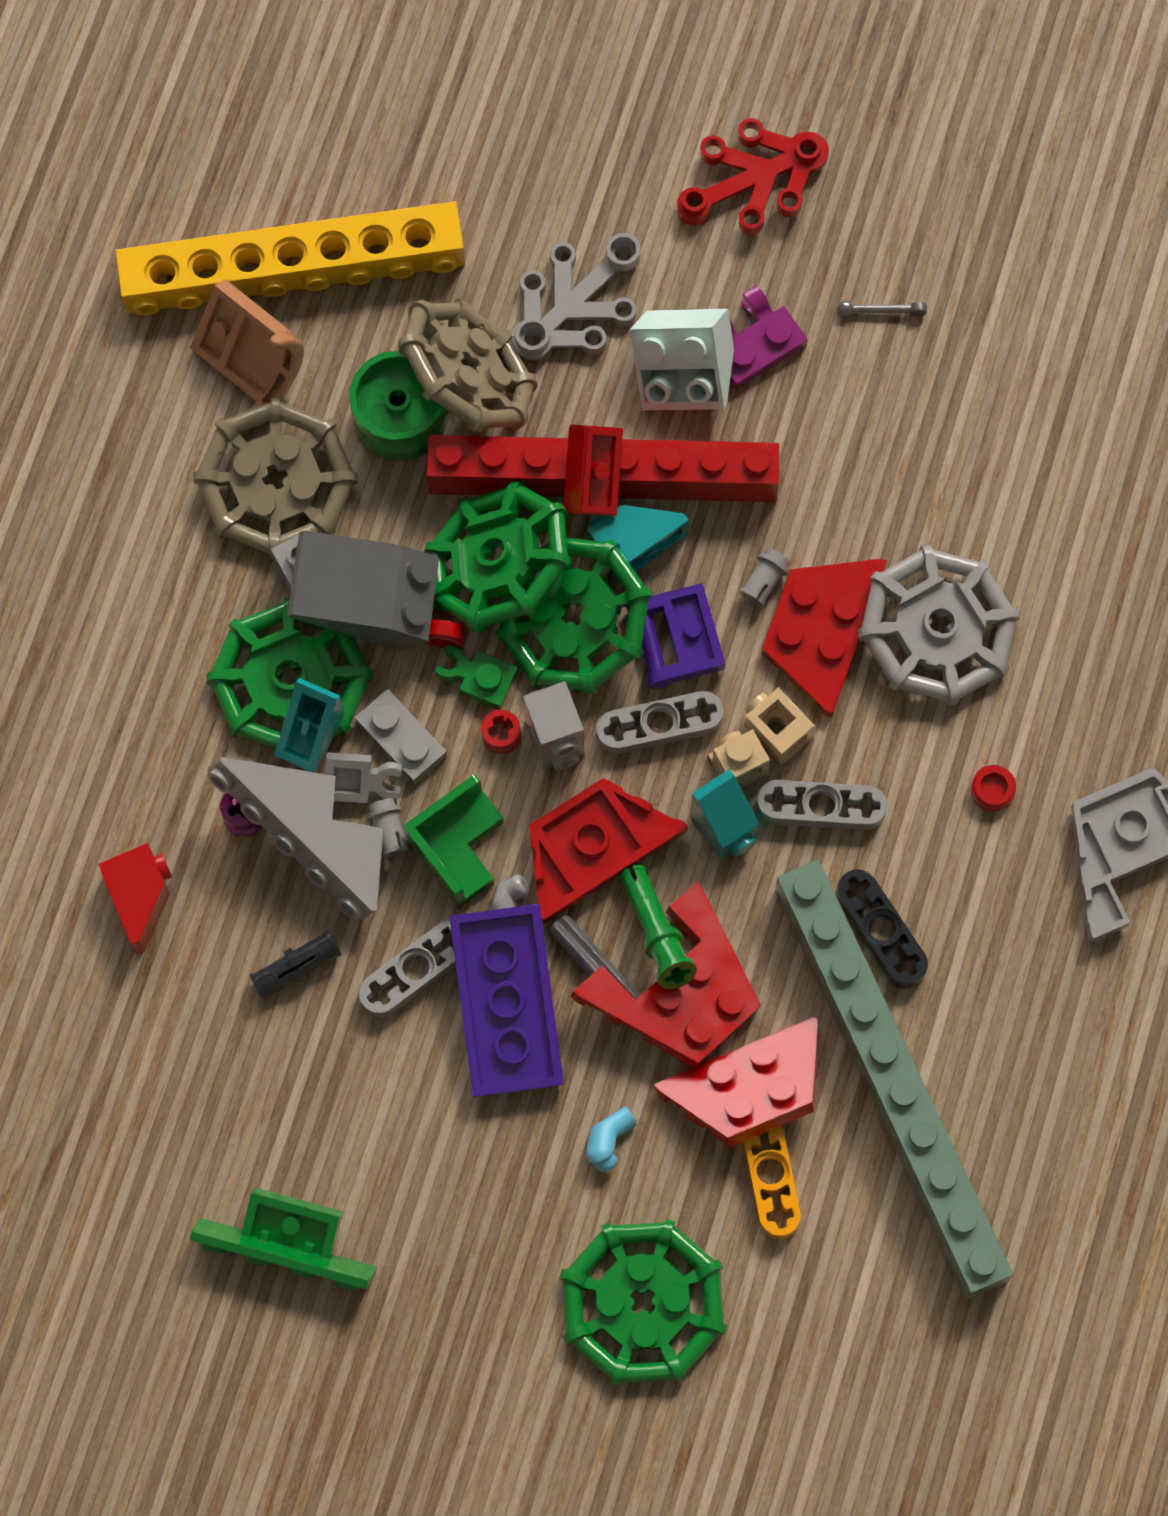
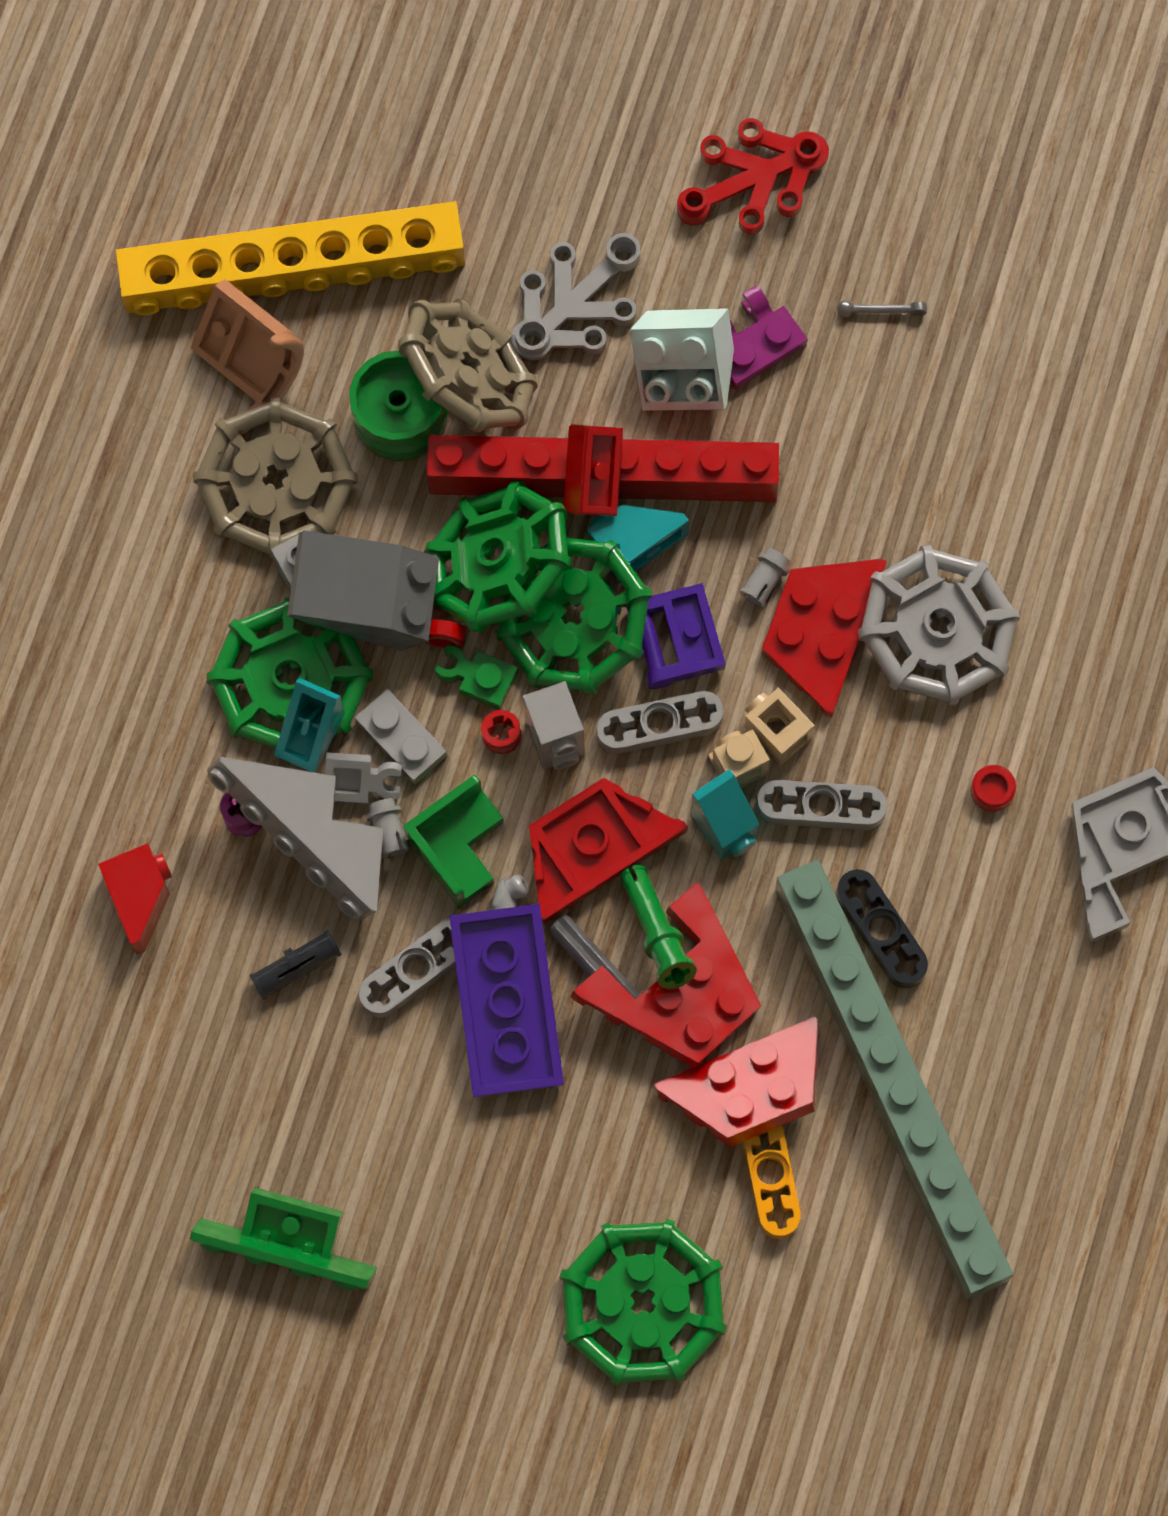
medium azure arm [586,1106,637,1172] -> none

